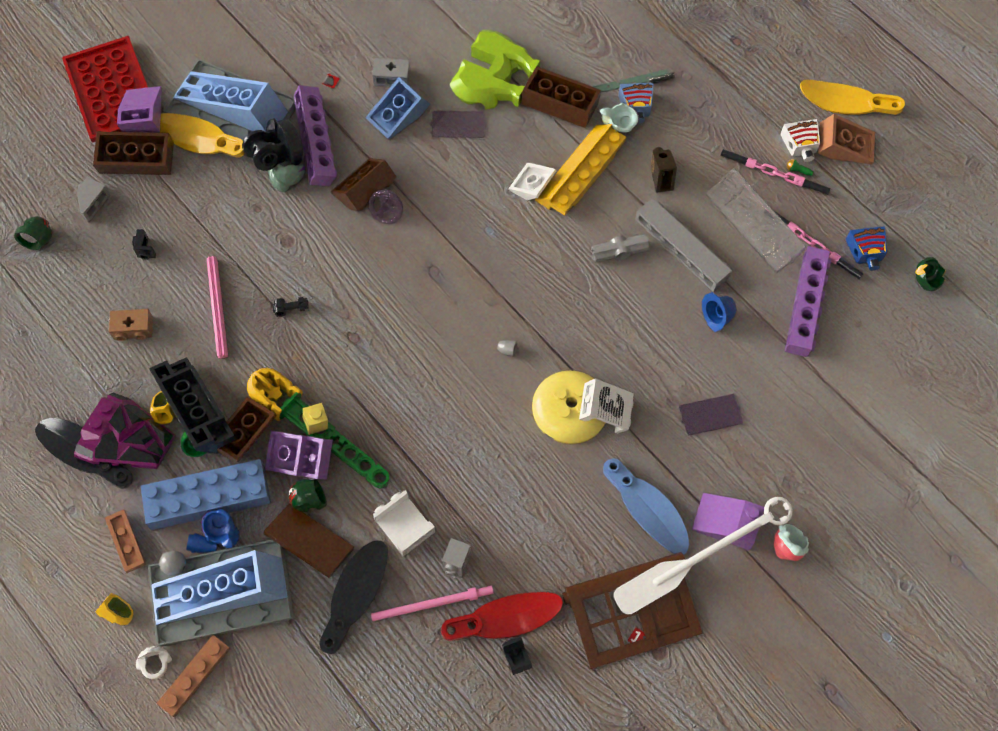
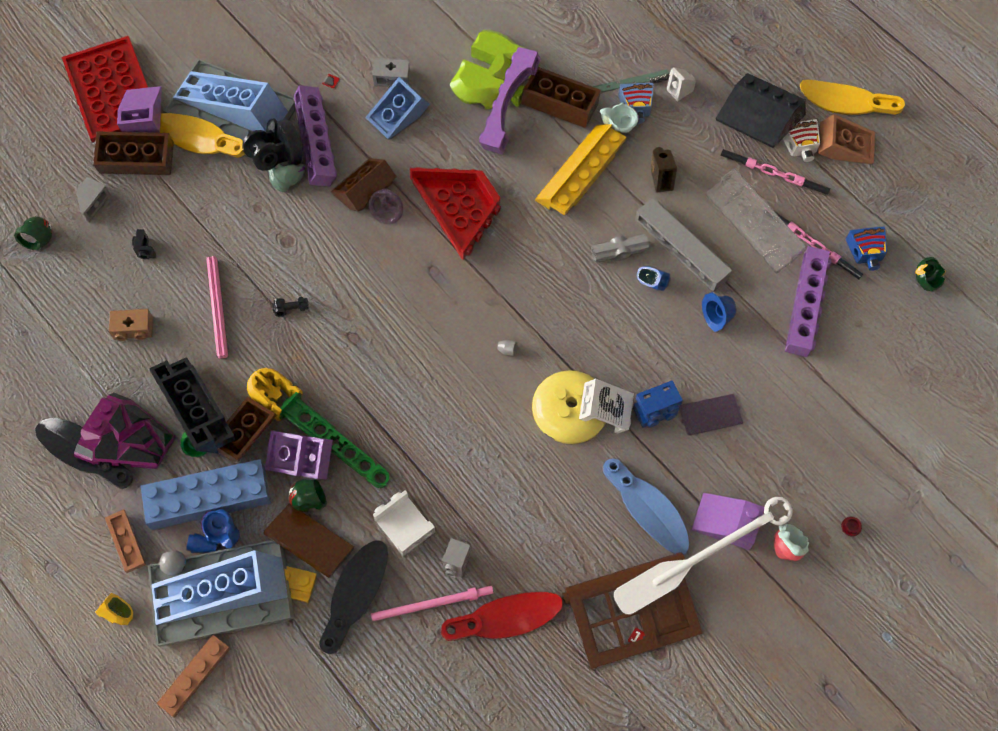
white piece [136,646,172,679] -> none
yellow rock [150,391,175,424] -> none
light yellow brick [303,403,328,435] -> none
piece [431,111,486,138] -> none
black bracket [502,637,532,675] -> none
white slope [509,163,556,200] -> none
green piece [787,159,814,176] -> none
none -> yellow plate [284,566,317,603]
none -> red piece [410,167,501,260]
none -> medium lavender arch [479,47,541,155]
none -> blue piece [633,380,683,428]
none -> rock [637,266,670,291]
none -> white slope [667,67,696,101]
none -> black slope [716,73,806,148]
none -> dark red plate [841,516,862,537]

